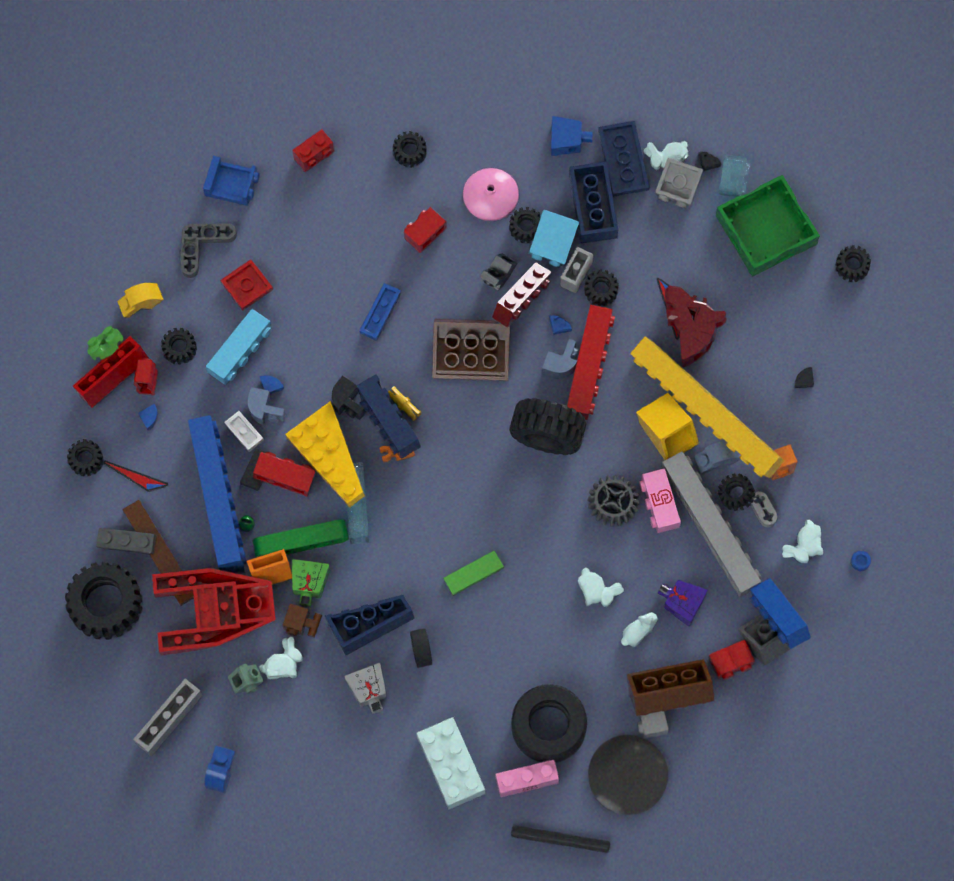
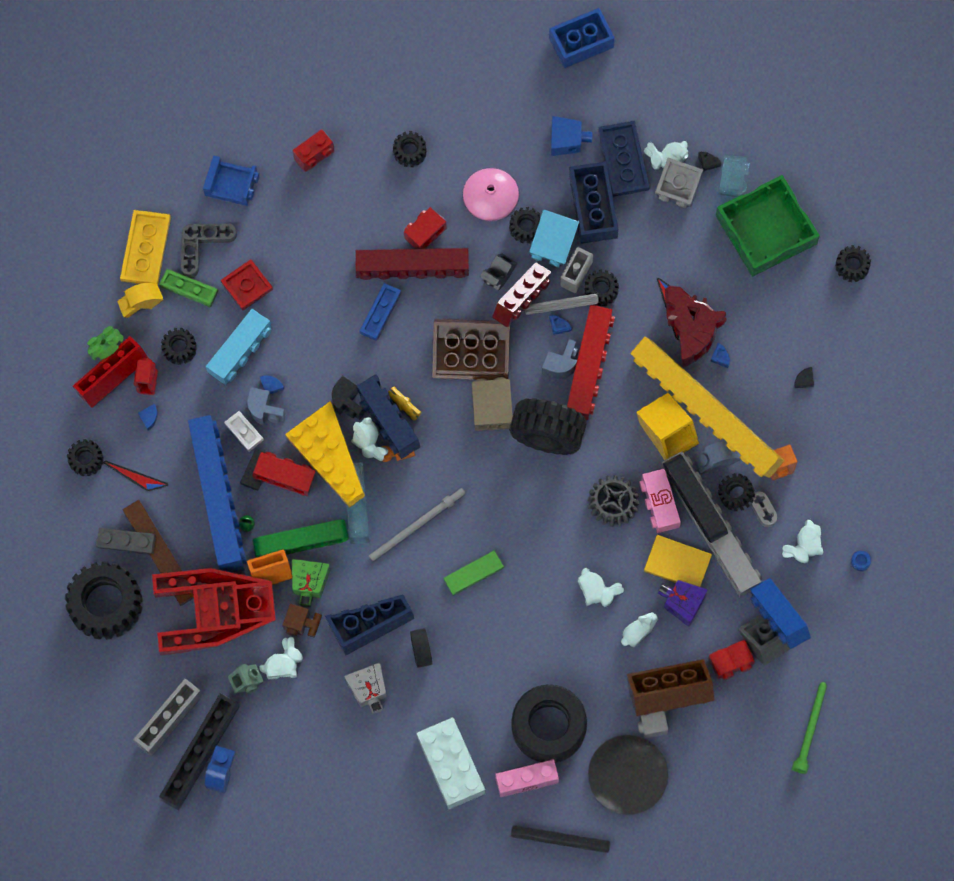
none -> yellow plate [120,210,171,284]
none -> bright green tile [159,269,219,308]
none -> black brick [159,693,239,810]
none -> light aqua animal [351,417,388,461]
none -> dark red brick [356,248,469,280]
none -> light grey bar [369,488,466,562]
none -> dark tan brick [472,377,513,431]
none -> light grey axle [525,294,599,315]
none -> blue brick [549,8,615,68]
none -> yellow tile [644,535,712,587]
none -> black beam [663,454,728,543]
none -> blue tile [711,343,730,368]
none -> bright green piece [792,682,827,774]

